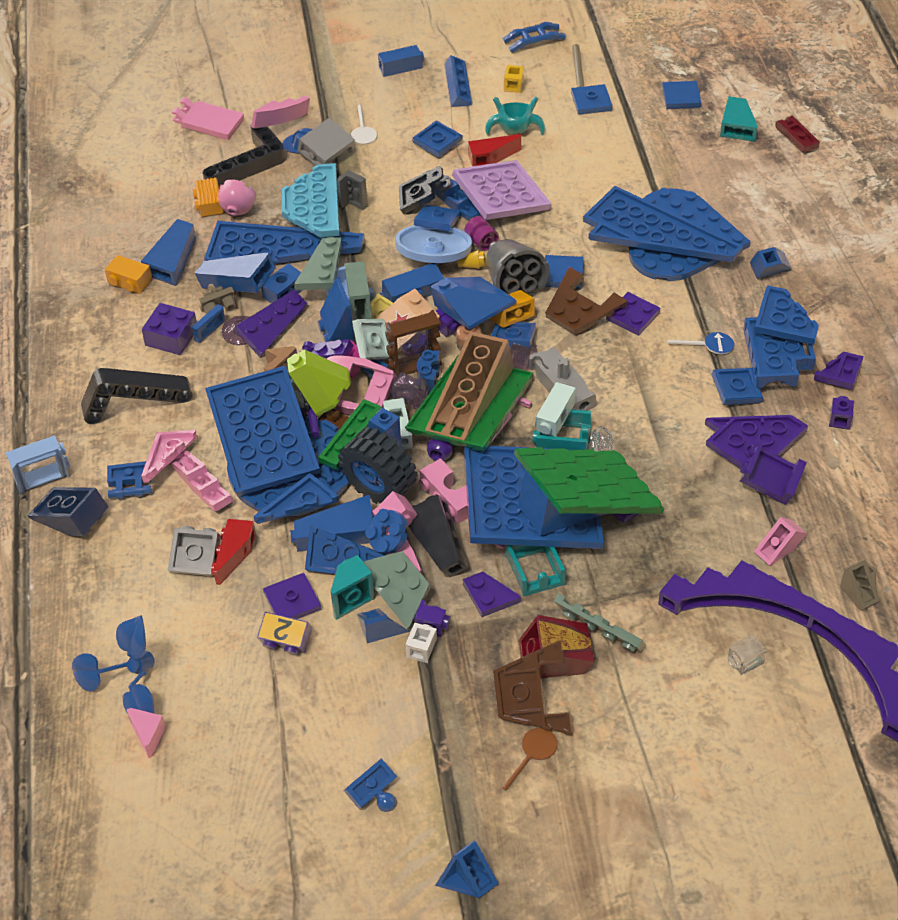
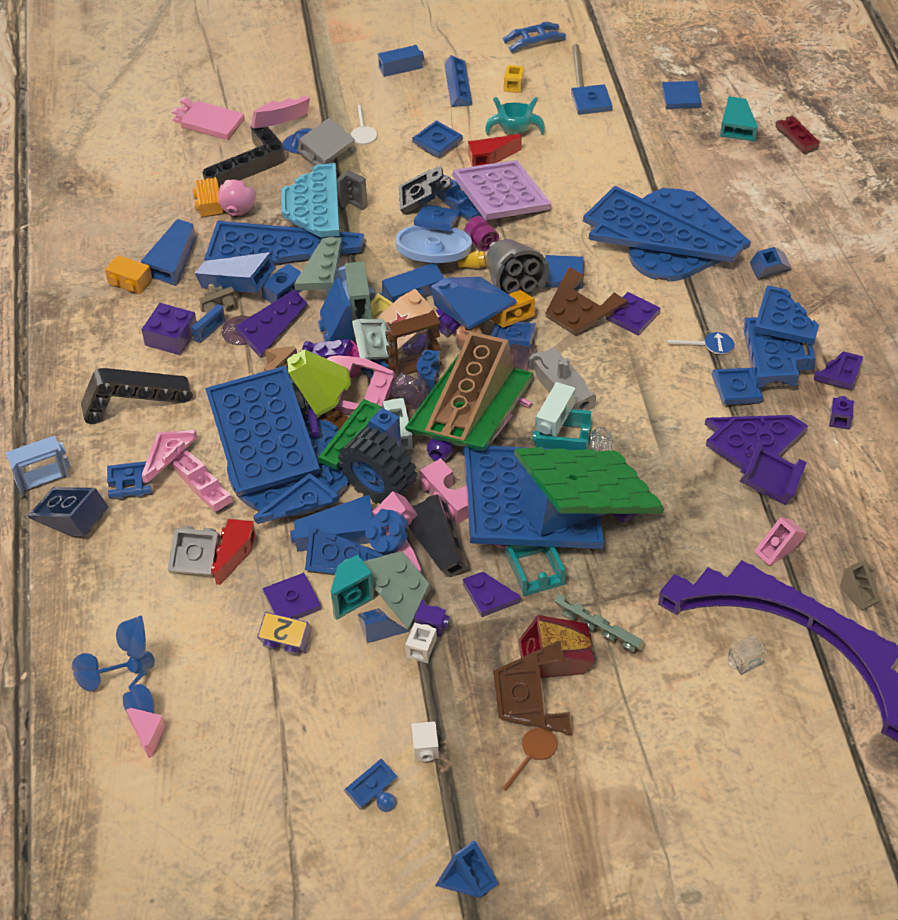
none -> white brick [411,721,439,762]

